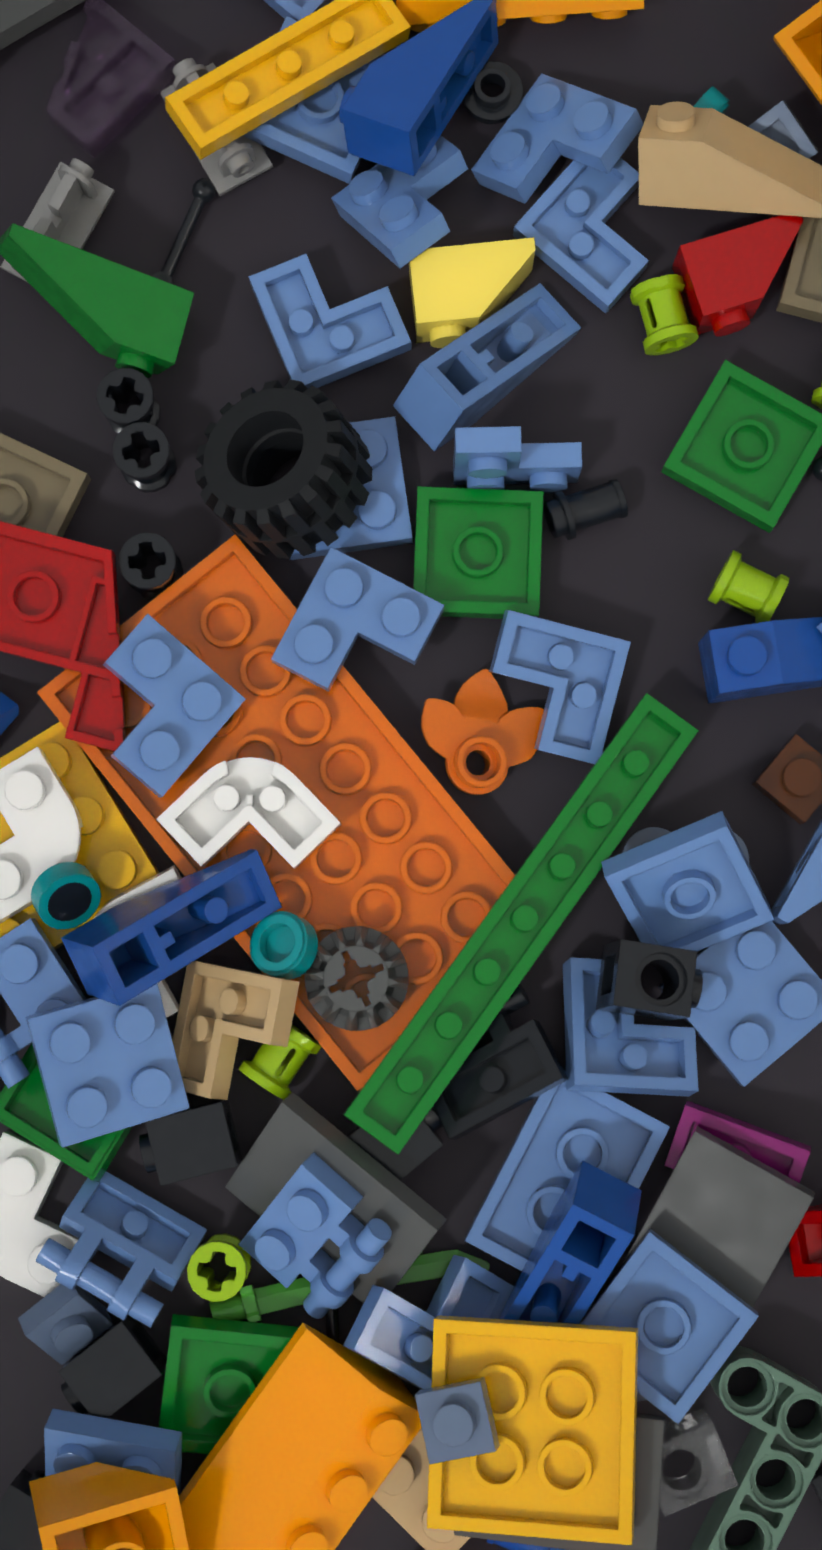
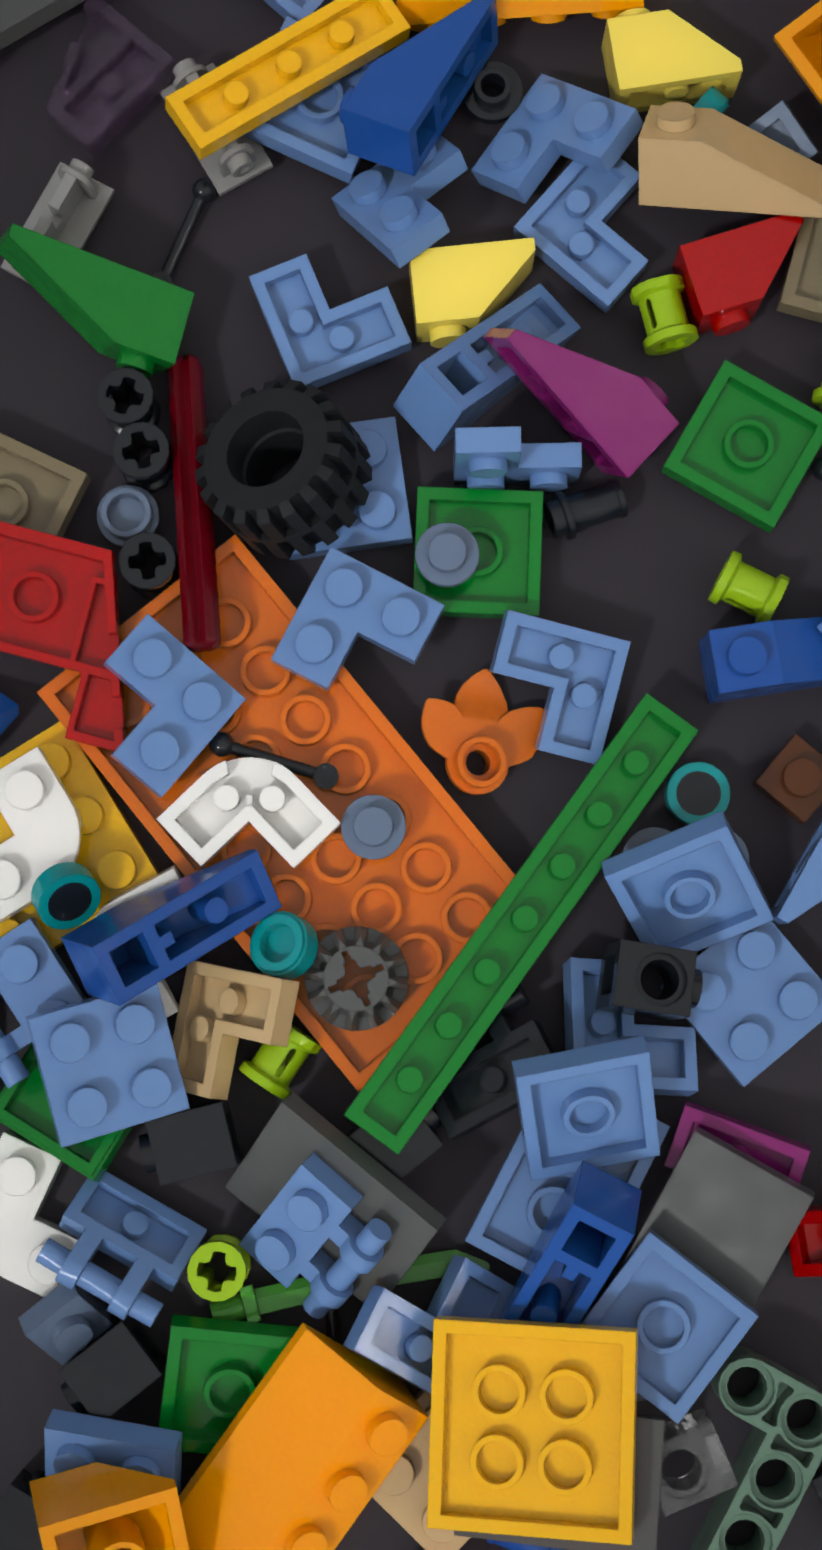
sand blue plate [415,1377,500,1464] -> none
none -> sand blue plate [97,485,160,547]
none -> dark red axle [167,354,221,653]
none -> black hinge [209,732,339,790]
none -> sand blue plate [341,795,406,860]
none -> sand blue plate [415,523,479,588]
none -> magenta slope [483,328,680,478]
none -> medium blue plate [511,1036,660,1181]
none -> light yellow slope [601,8,743,112]
none -> tile [664,762,730,825]

